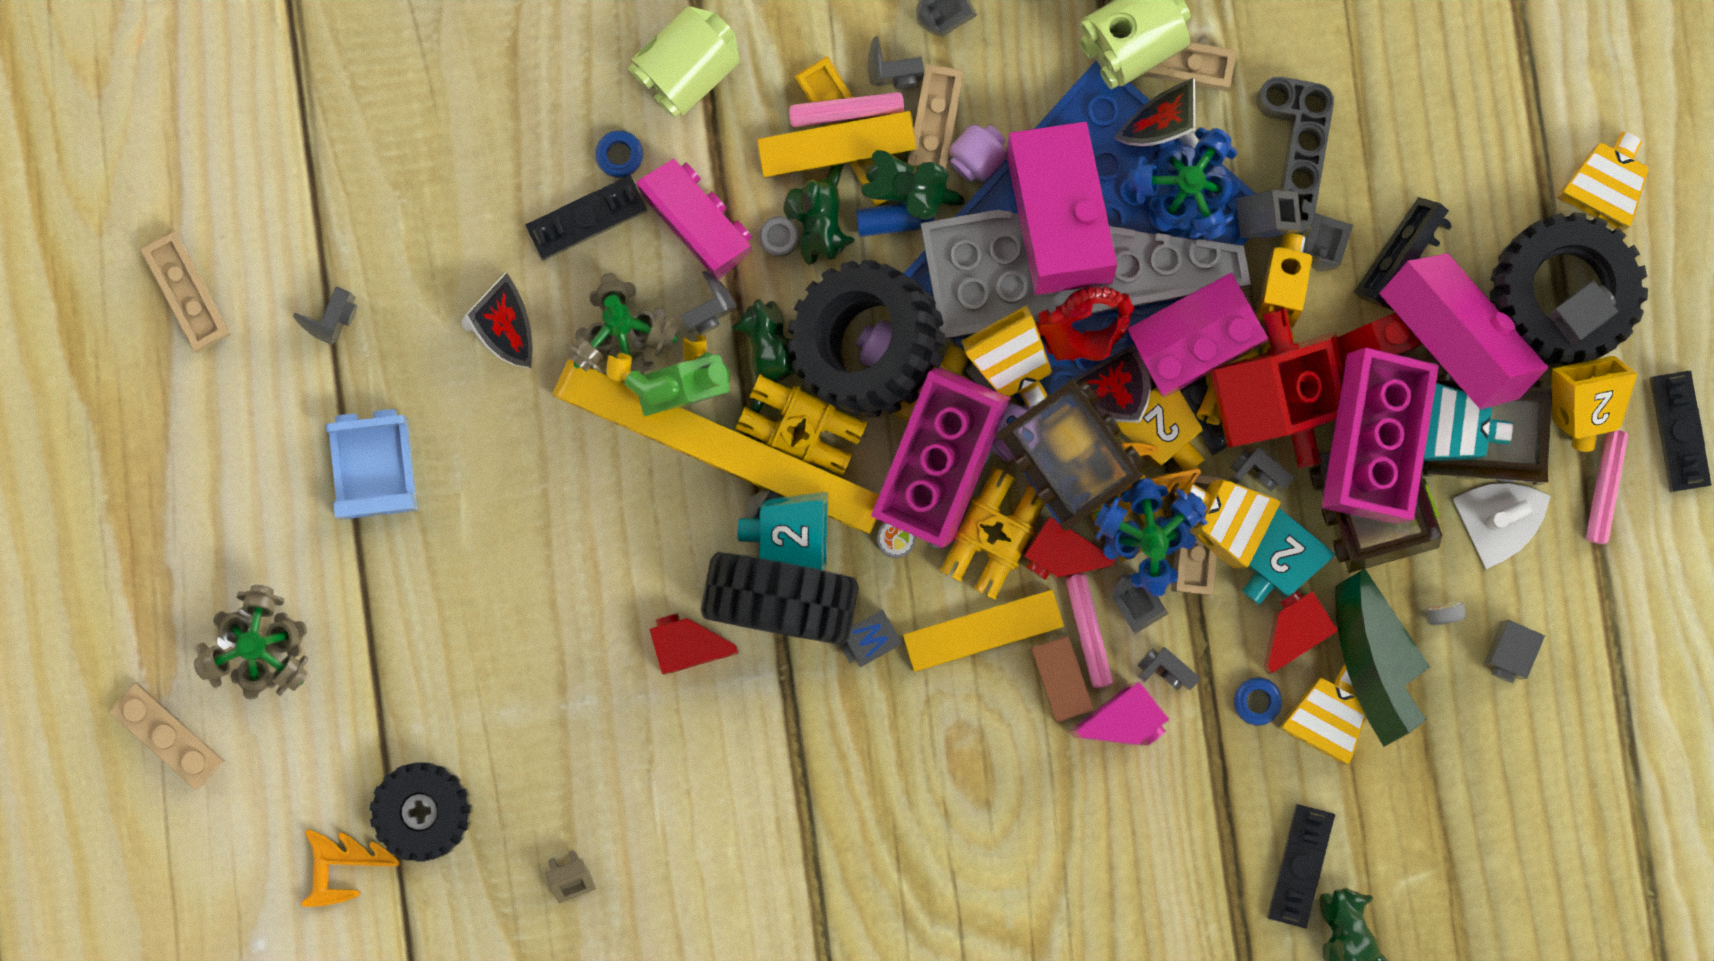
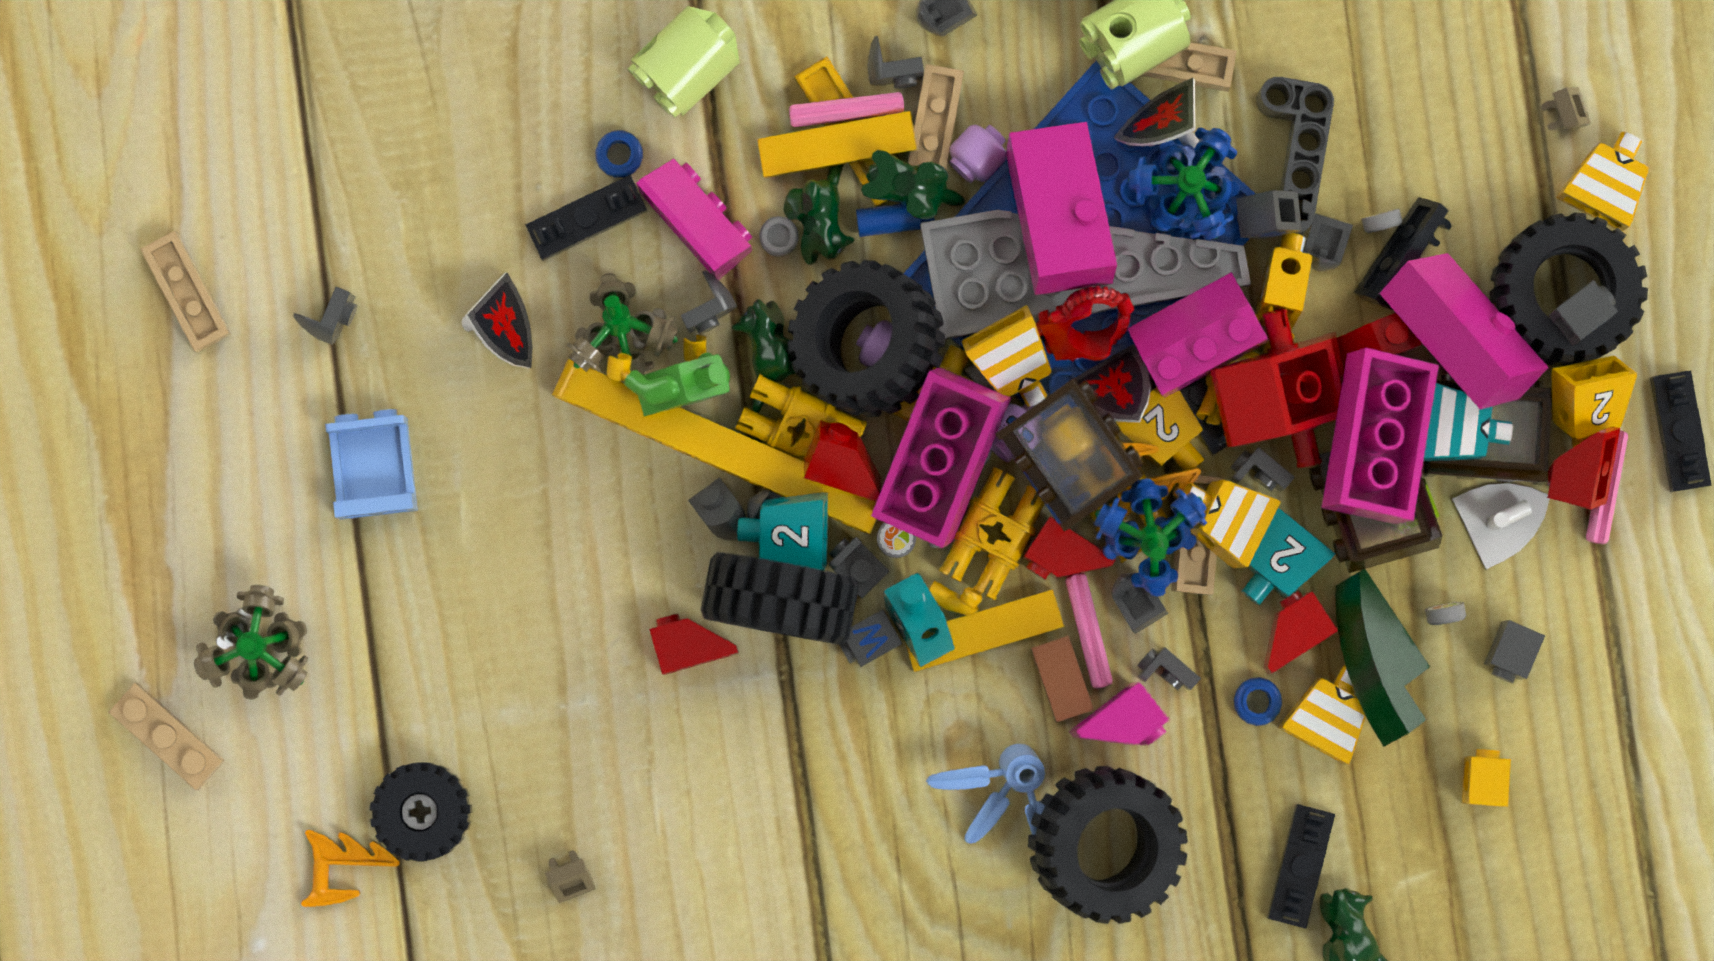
none -> dark grey plate [688,477,746,541]
none -> red slope [804,420,881,501]
none -> dark grey bracket [829,537,889,599]
none -> teal torso [884,573,955,667]
none -> light blue plant [926,743,1045,844]
none -> yellow arm [929,580,982,615]
none -> black tyre [1028,766,1188,924]
none -> light grey tile [1361,209,1403,233]
none -> yellow brick [1462,749,1511,807]
none -> dark tan tile [1541,87,1591,130]
none -> red slope [1547,426,1620,510]

